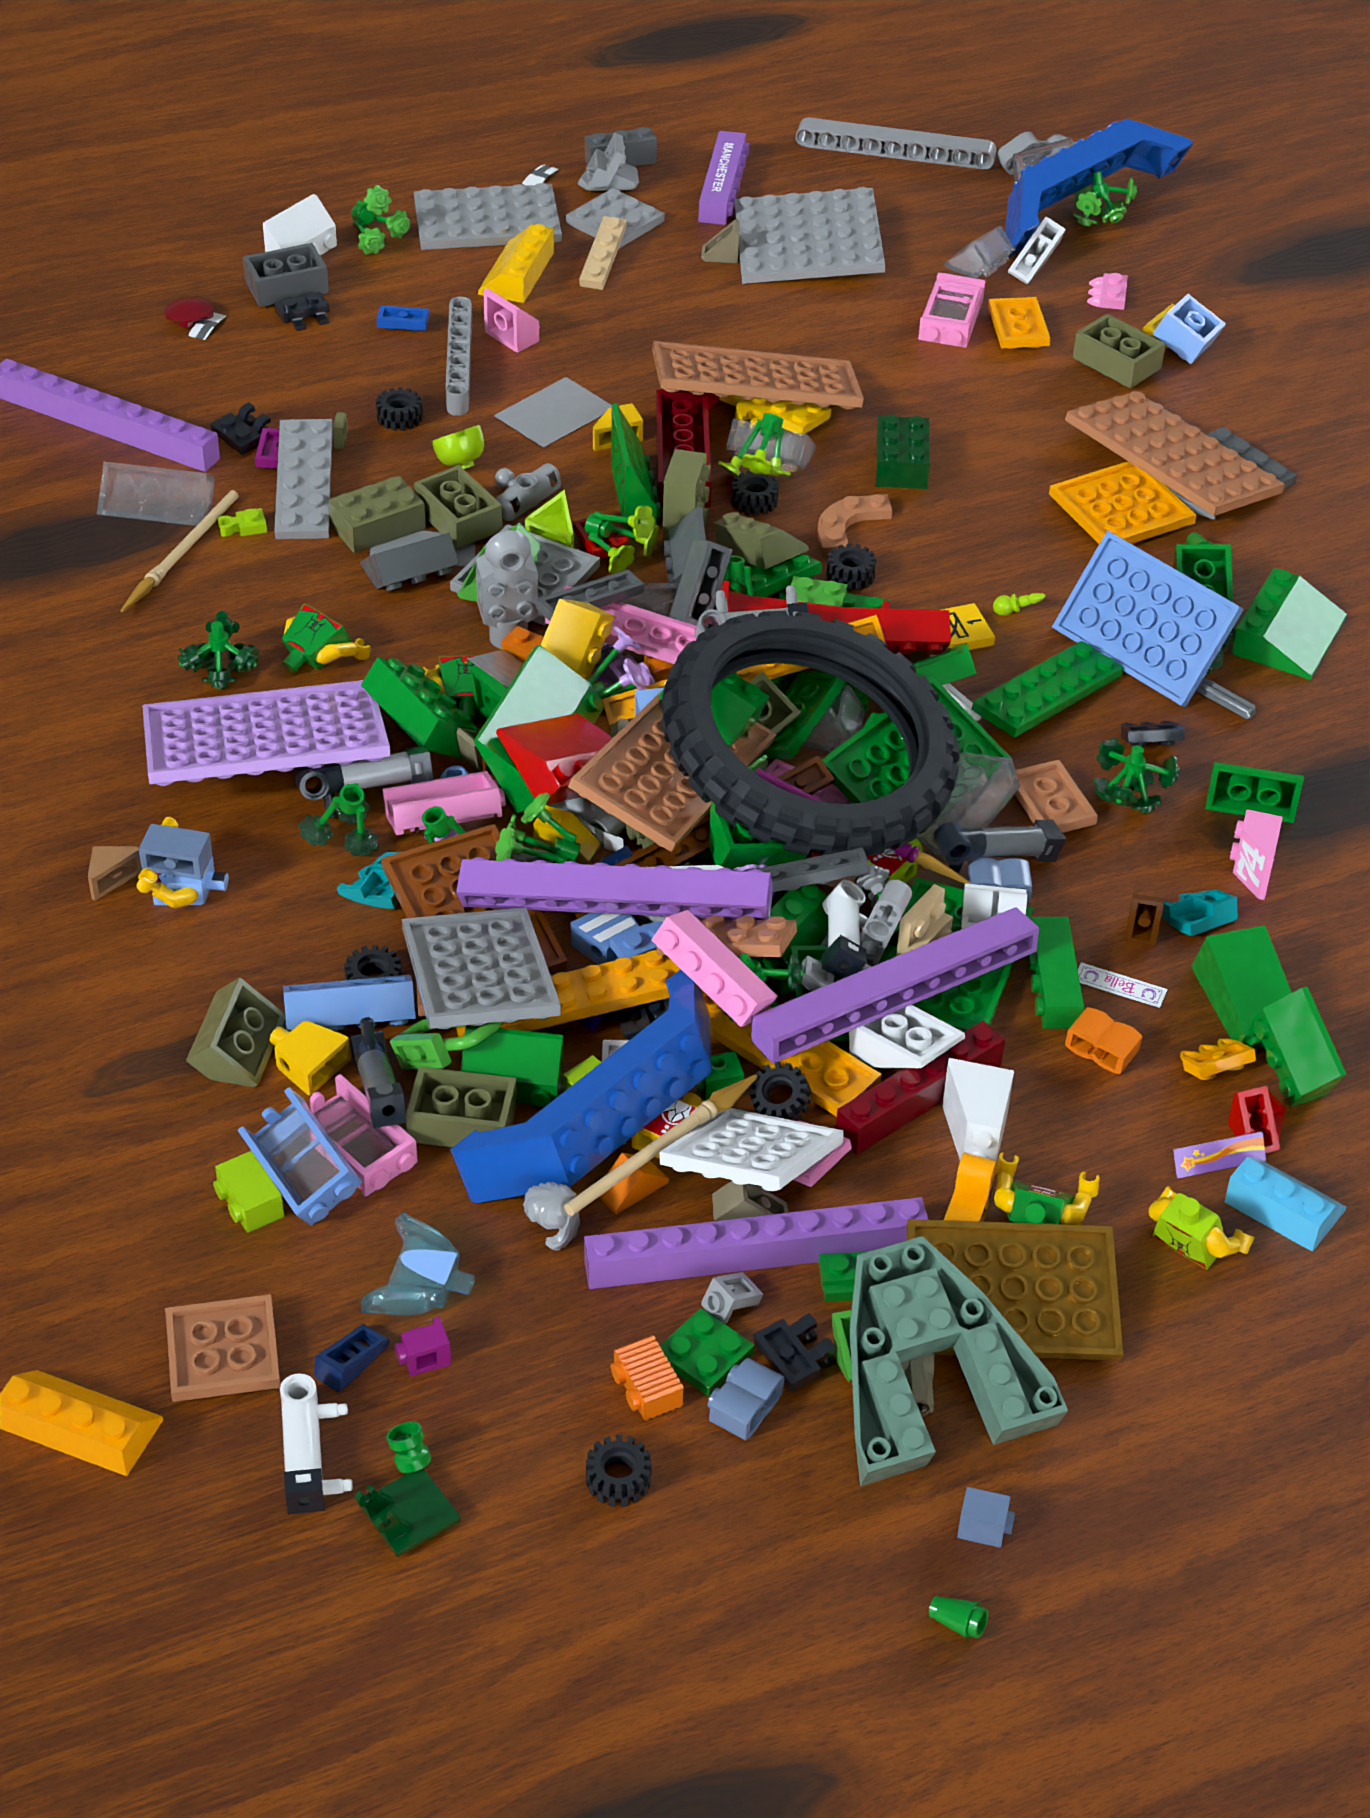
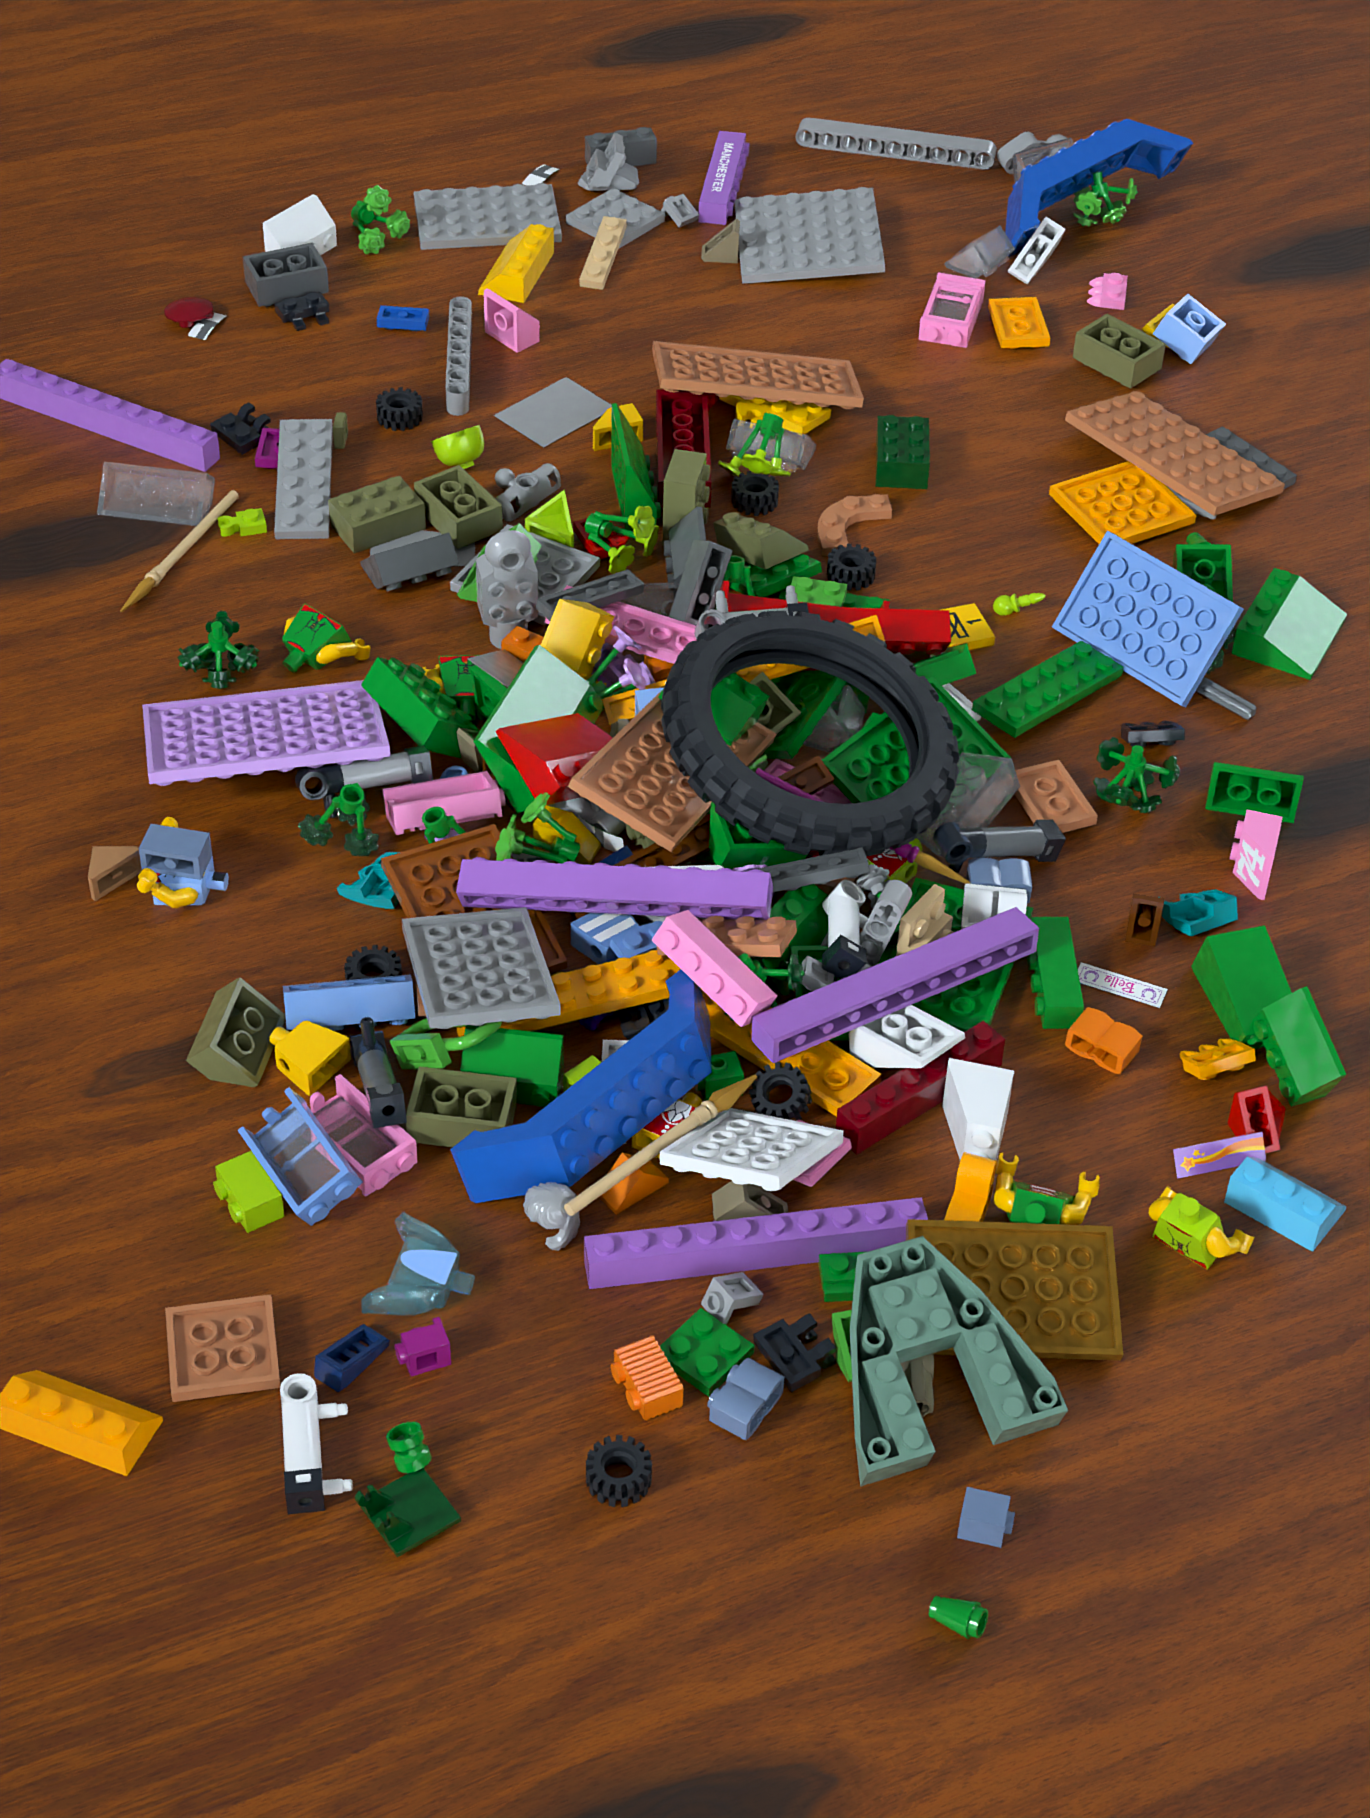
none -> light grey bracket [661,194,699,228]

